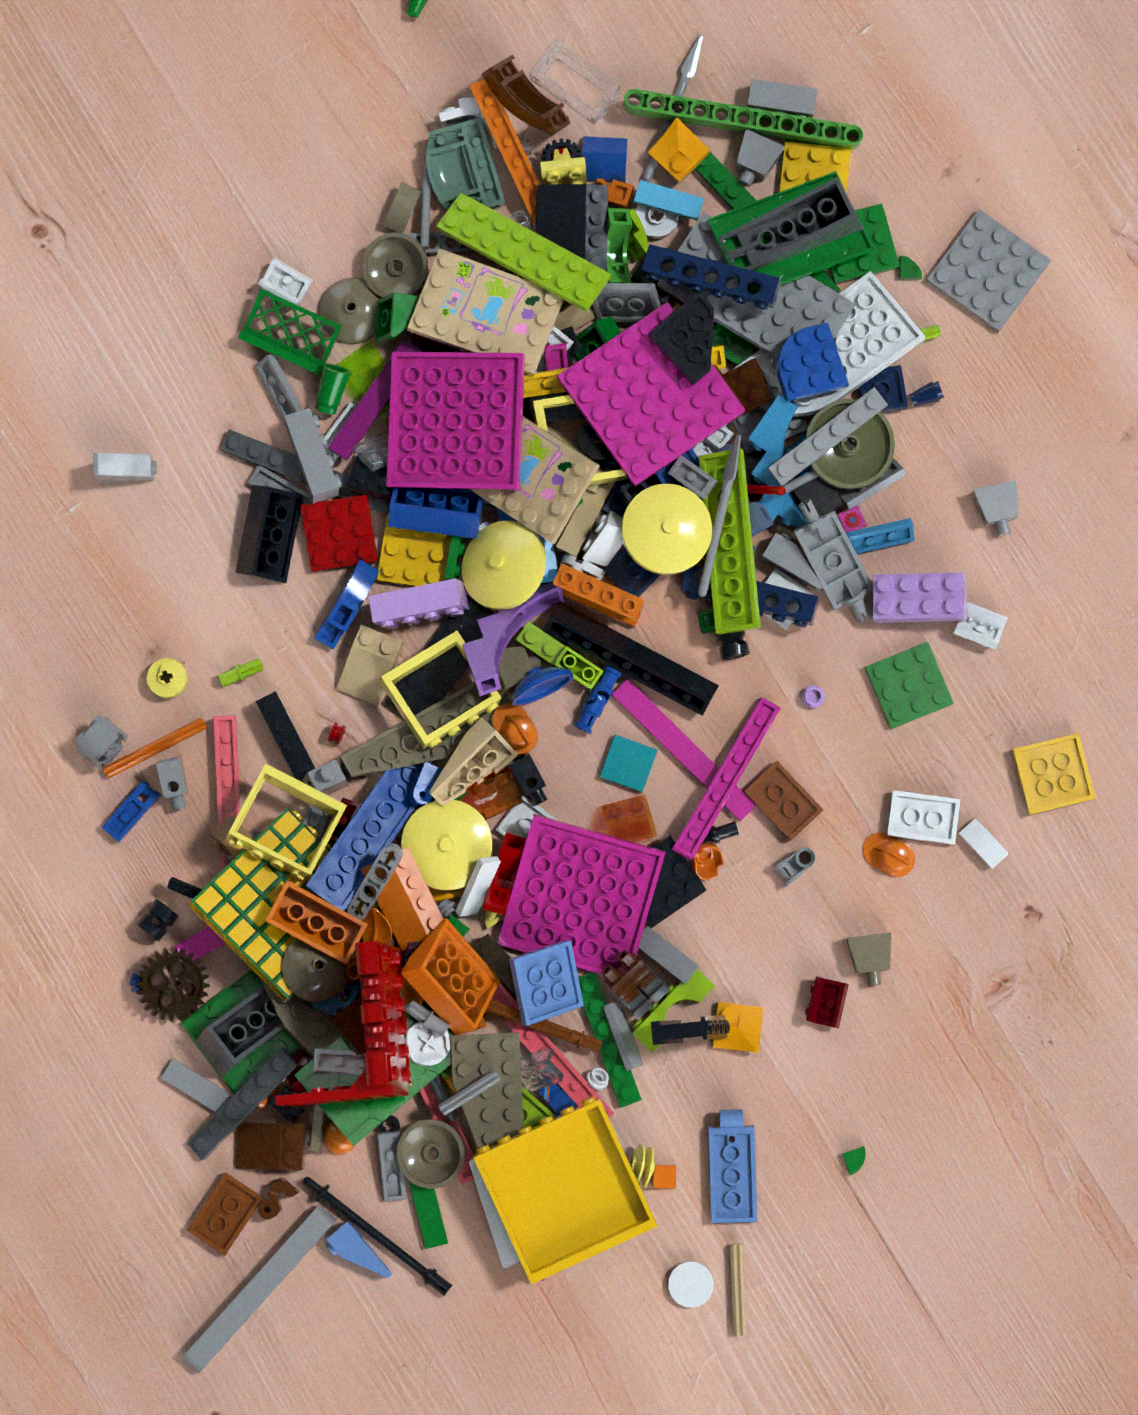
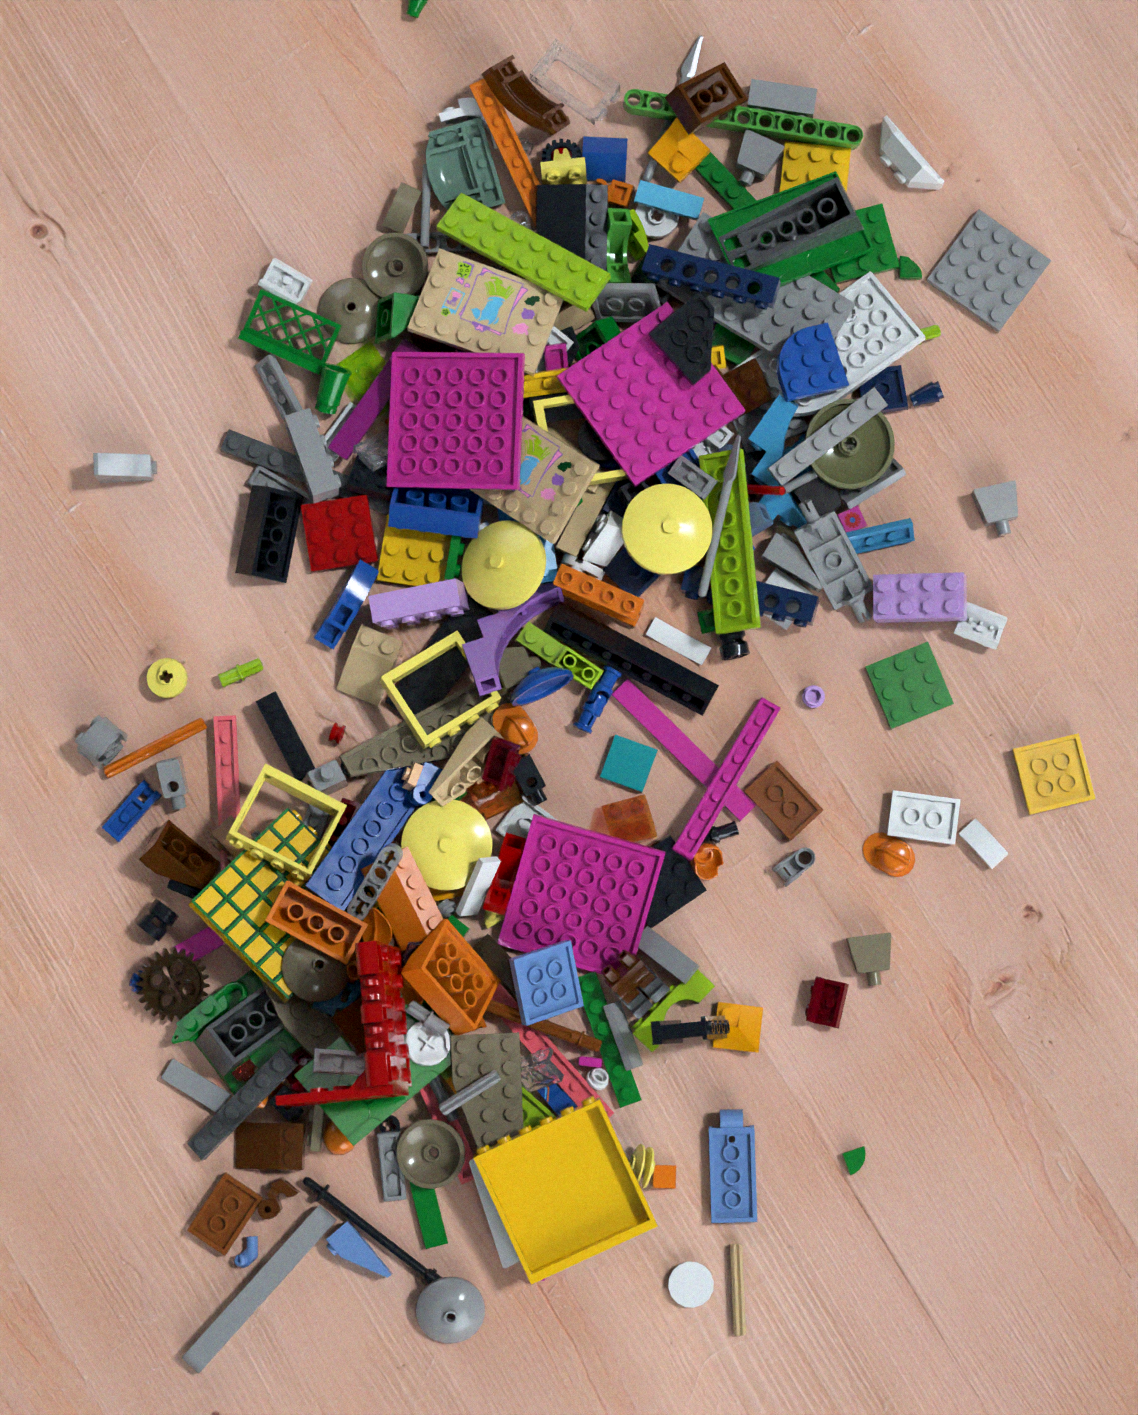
none -> reddish brown slope [139,820,220,890]
none -> green plate [171,981,248,1044]
none -> clear red plate [232,1059,258,1082]
none -> medium blue arm [234,1236,258,1268]
none -> light nougat plate [402,762,423,791]
none -> light grey dish [416,1277,485,1343]
none -> dark red bracket [482,736,521,793]
none -> dark pink tile [579,1056,602,1068]
none -> white sticker [646,617,711,665]
none -> reddish brown slope [665,62,748,135]
none -> white wedge [879,115,945,190]

